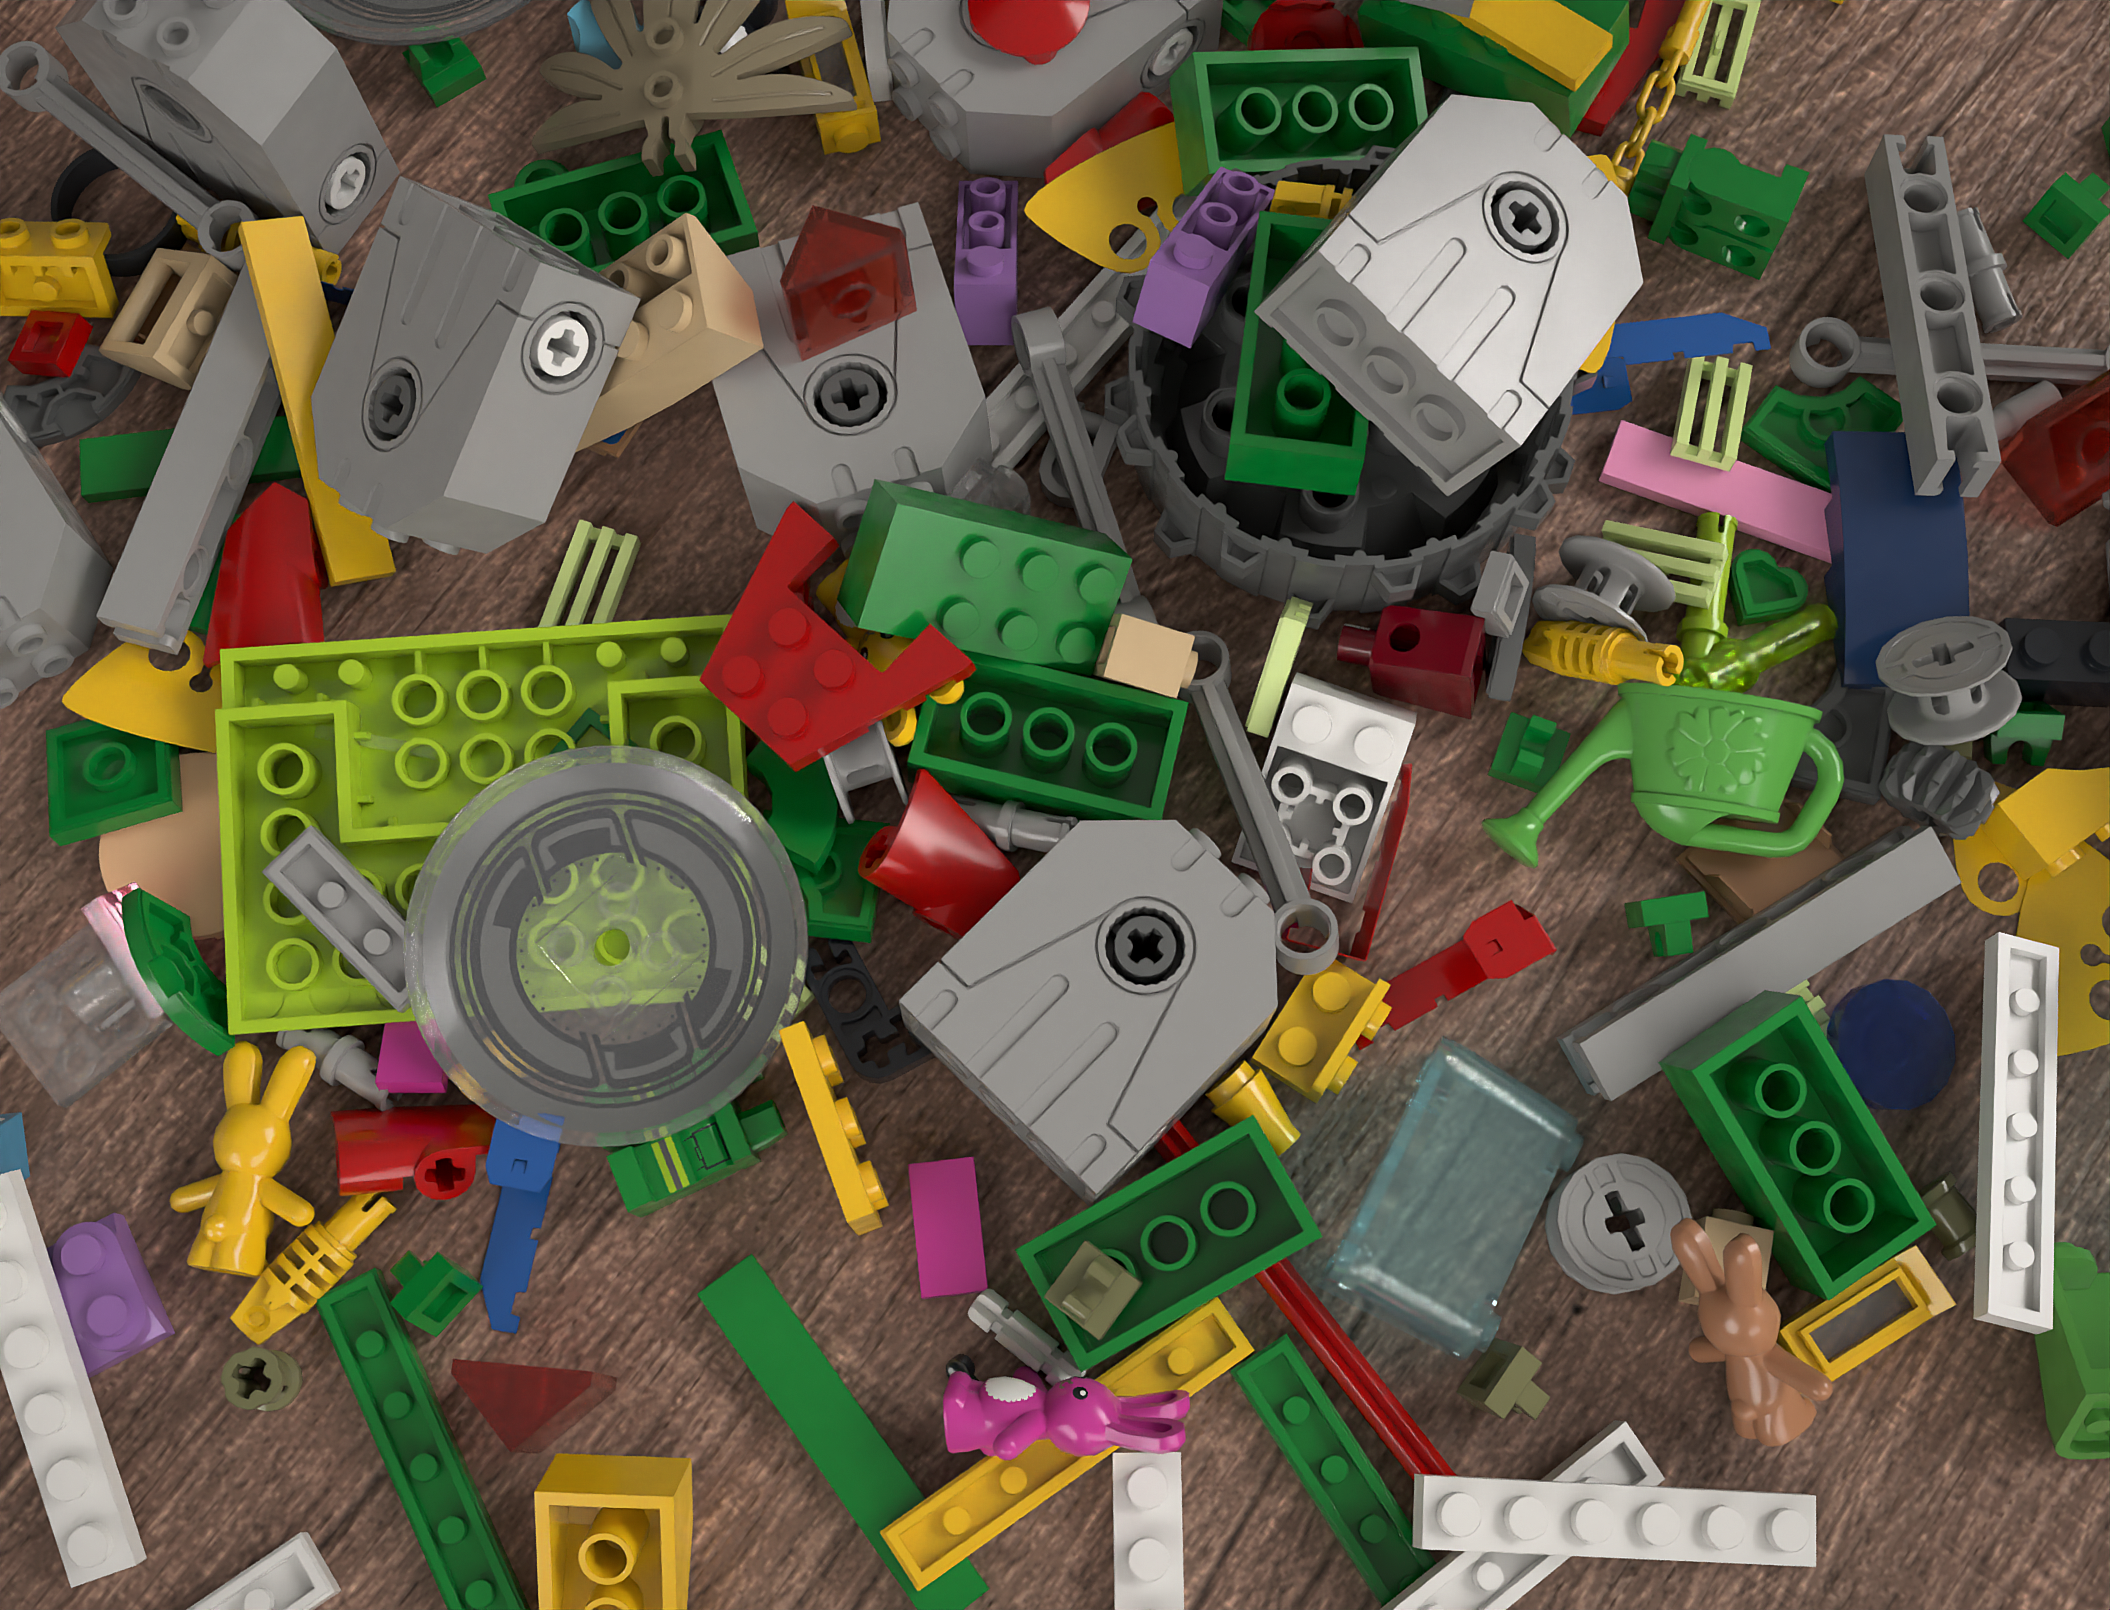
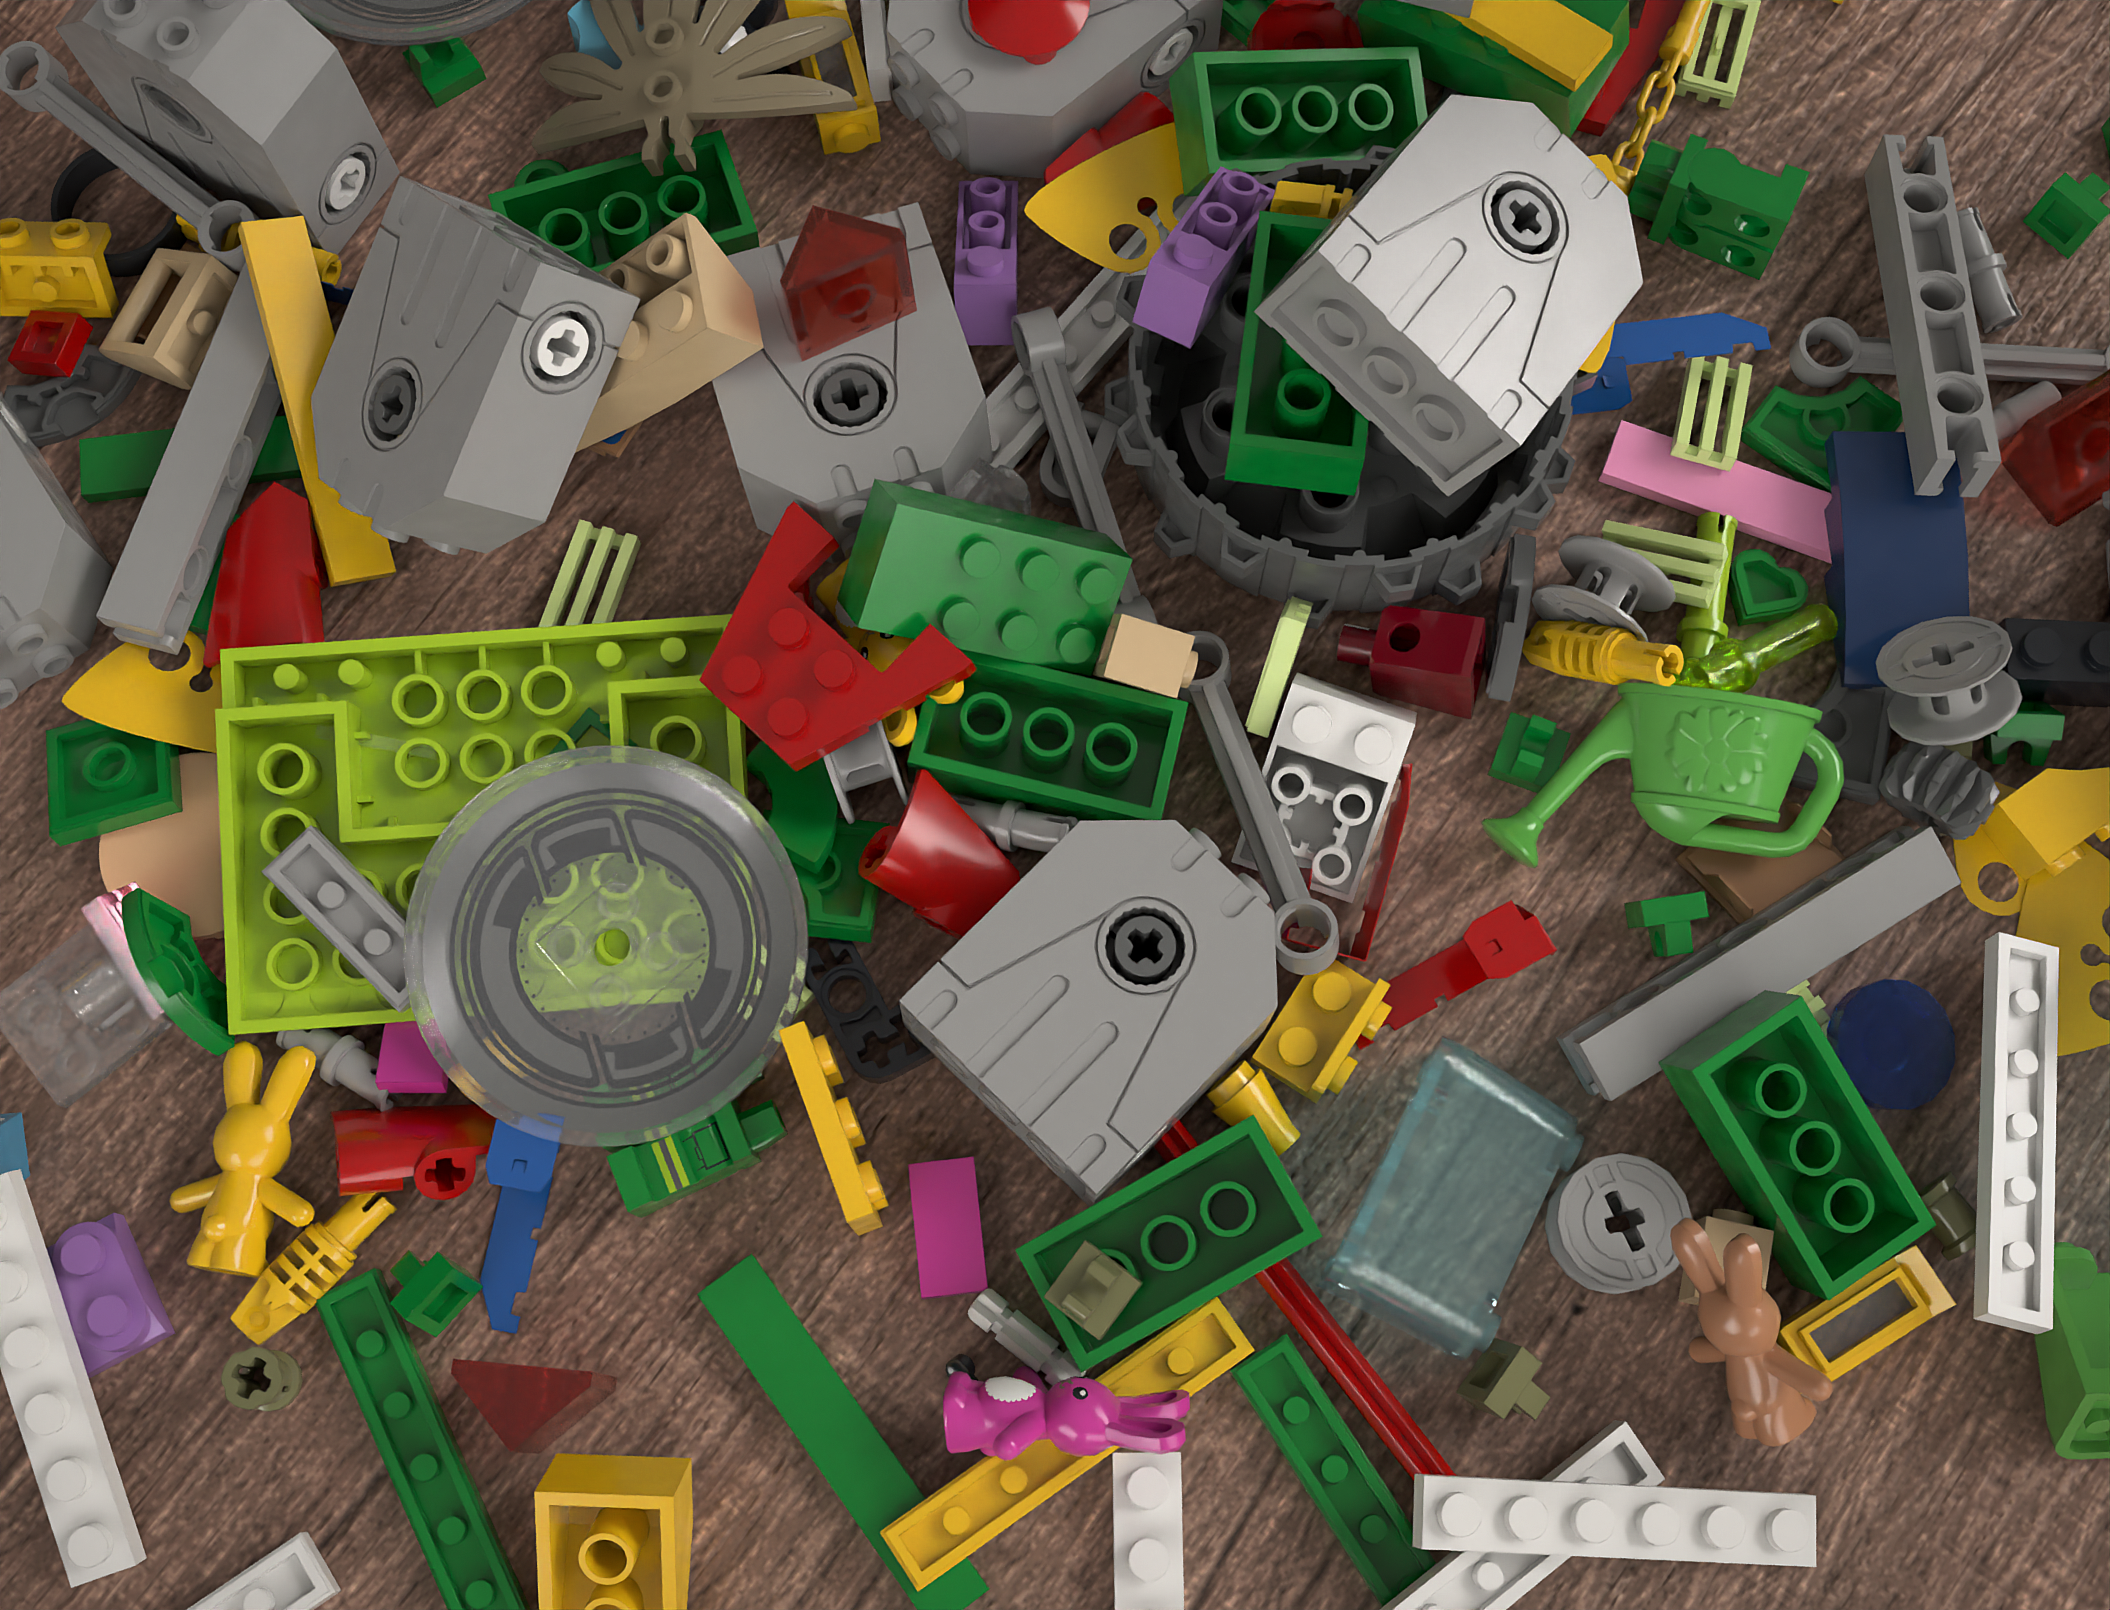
light grey tile [1471,551,1529,638] -> none

